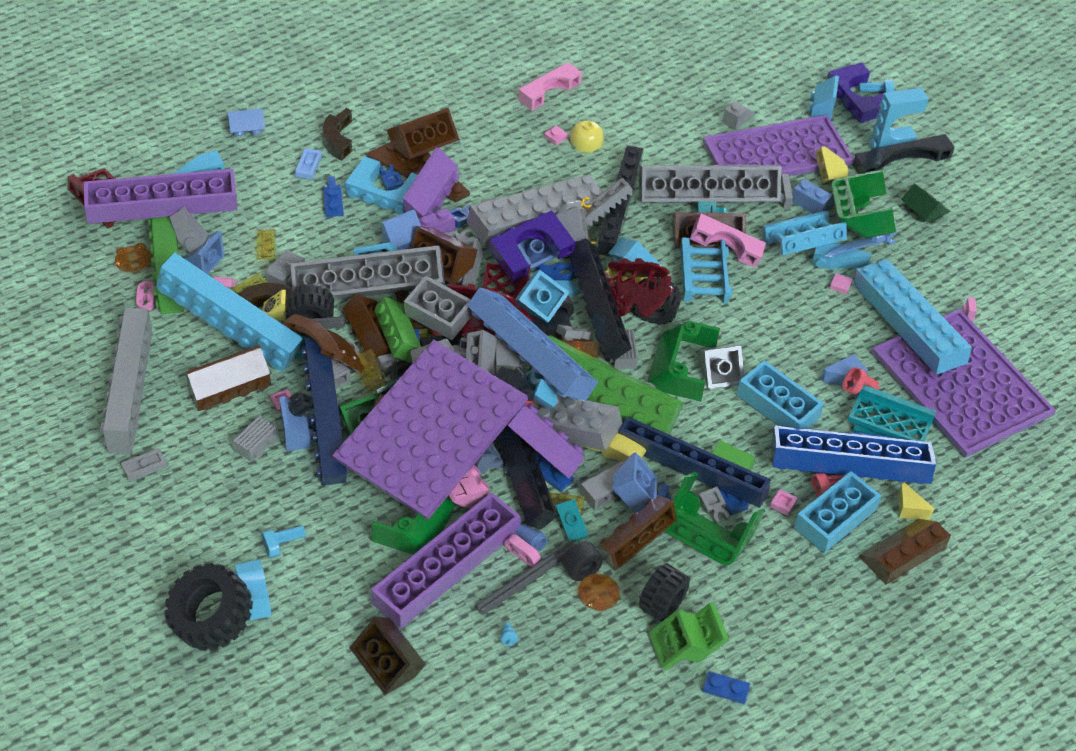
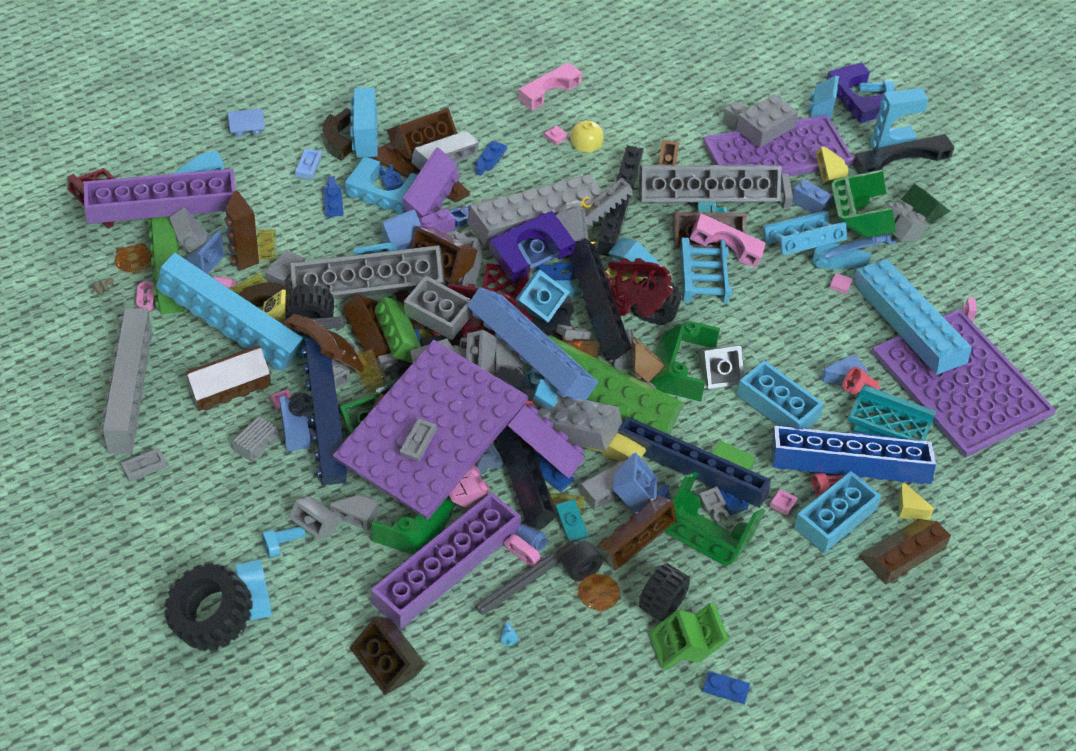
none -> dark tan hair [91,278,114,296]
none -> reddish brown slope [224,190,259,271]
none -> light grey brick [289,496,341,539]
none -> light grey slope [330,495,379,530]
none -> medium azure brick [350,87,378,158]
none -> light grey plate [399,418,438,462]
none -> light grey brick [411,131,479,170]
none -> blue hinge [475,140,507,176]
none -> medium nougat slope [631,336,664,382]
none -> medium nougat slope [659,140,679,165]
none -> light grey brick [736,94,798,148]
none -> light grey piece [884,202,930,241]

